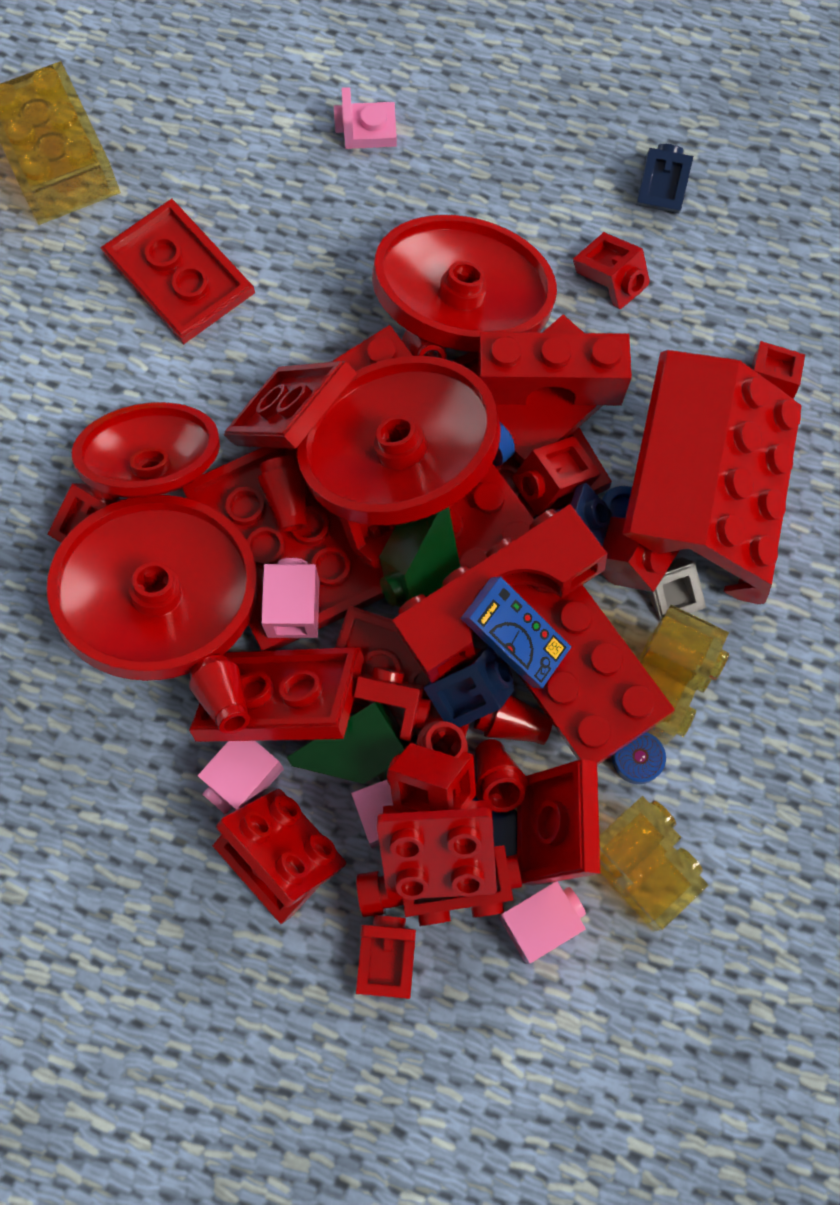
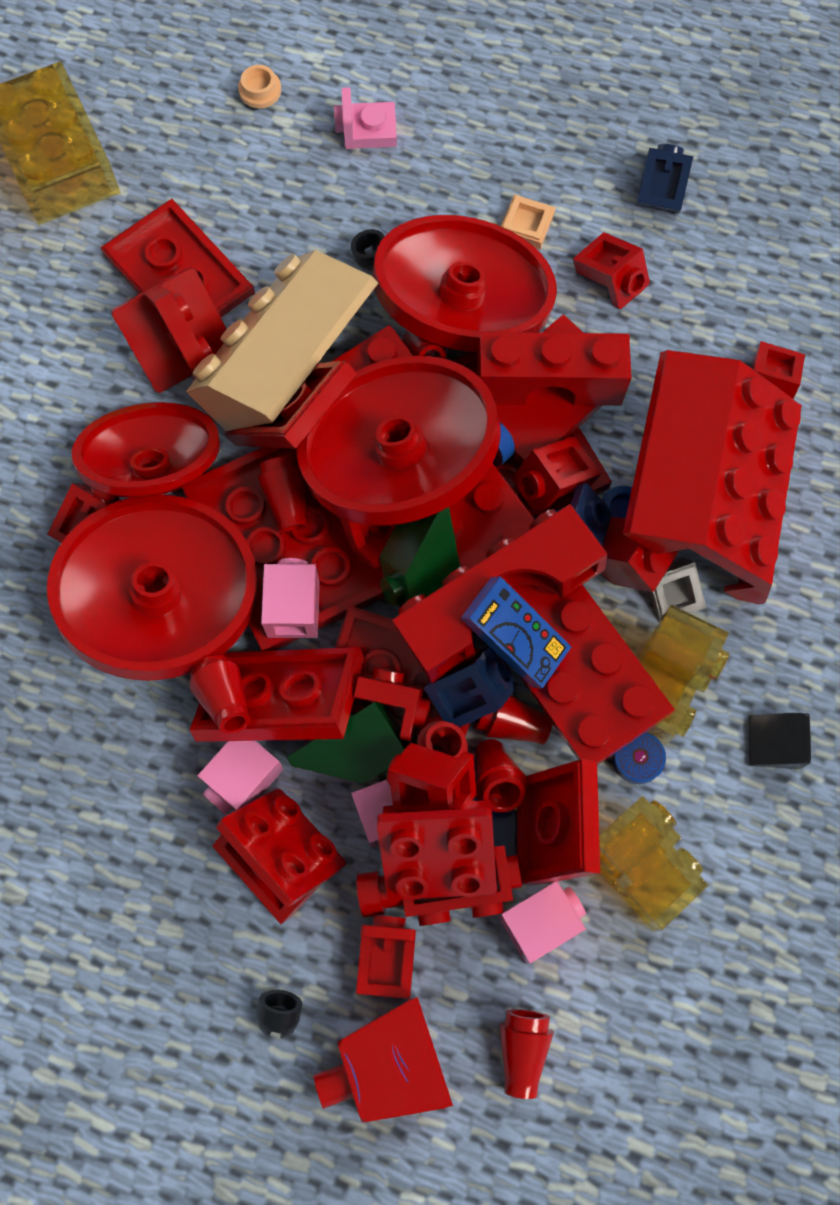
none -> red bracket [111,267,227,393]
none -> tan slope [186,250,378,431]
none -> light nougat plate [238,65,281,109]
none -> black hinge [257,990,303,1039]
none -> red torso [313,996,453,1122]
none -> black hinge [351,229,385,271]
none -> red cone [499,1009,554,1099]
none -> light nougat tile [501,194,556,250]
none -> black slope [748,713,811,769]

